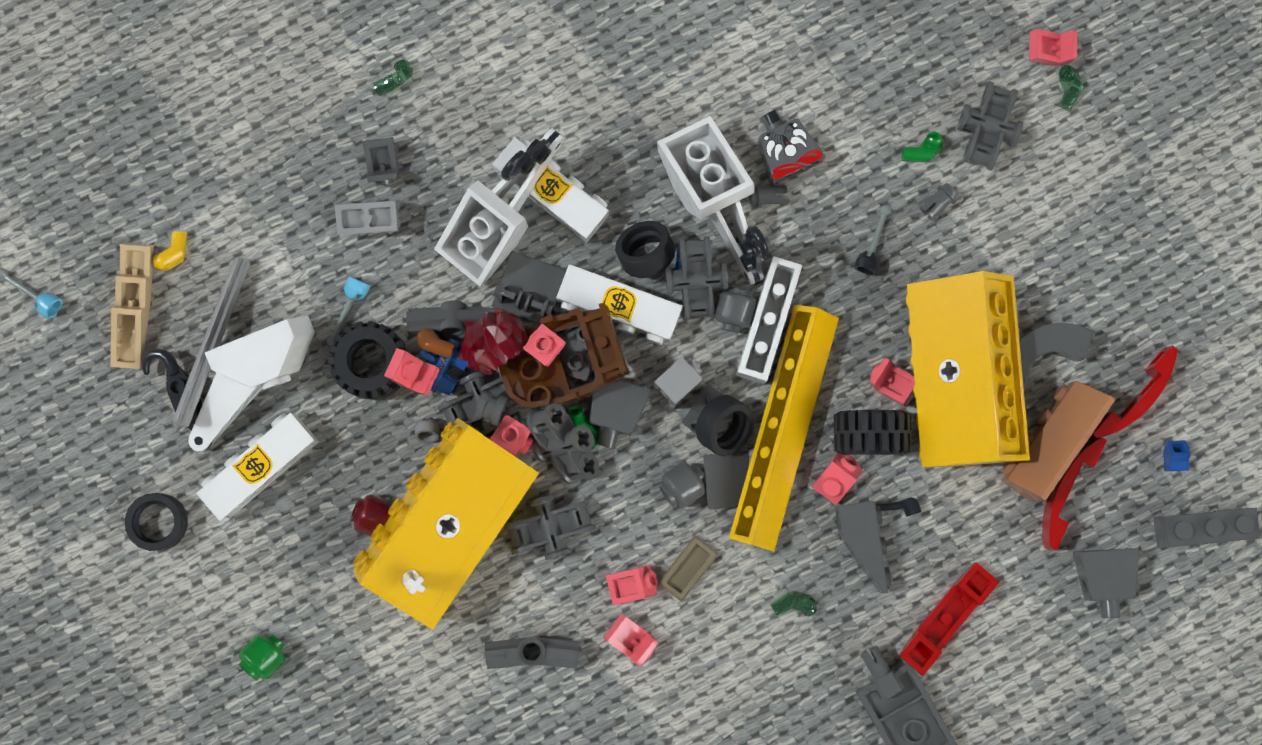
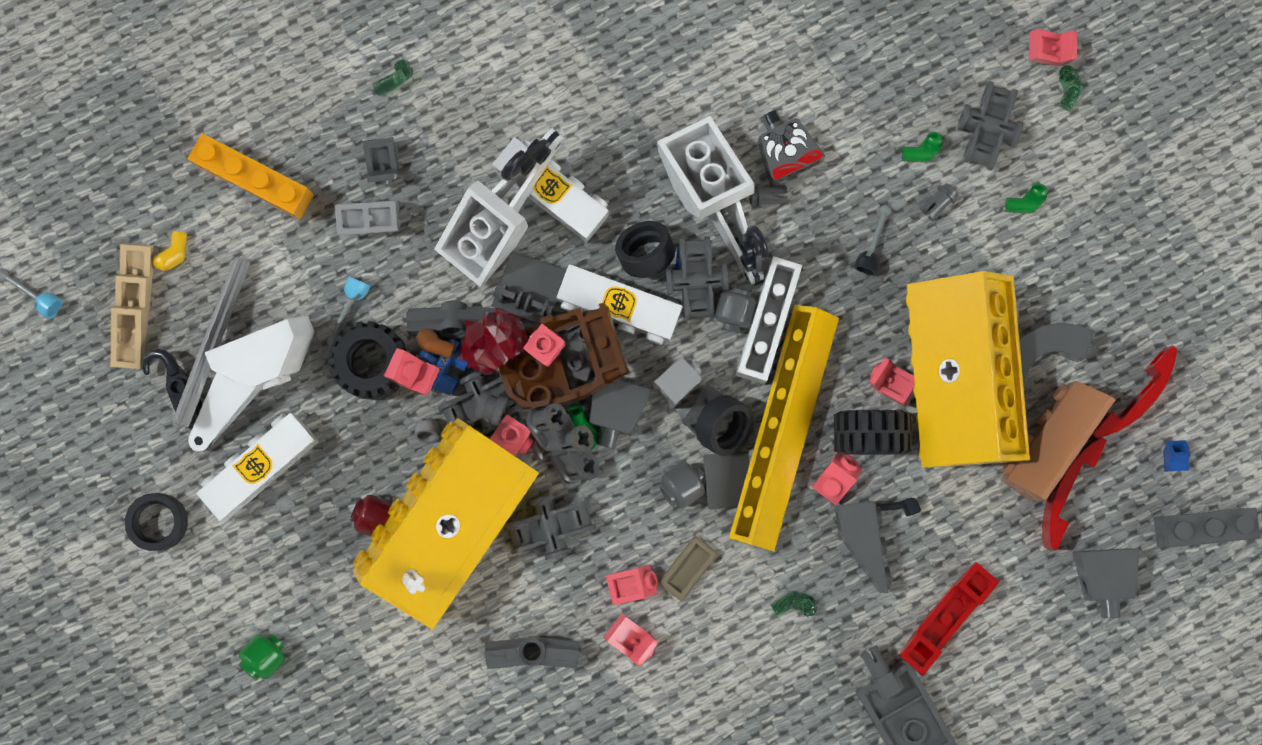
none -> light orange arch [187,133,314,221]
none -> green arm [1005,183,1047,214]

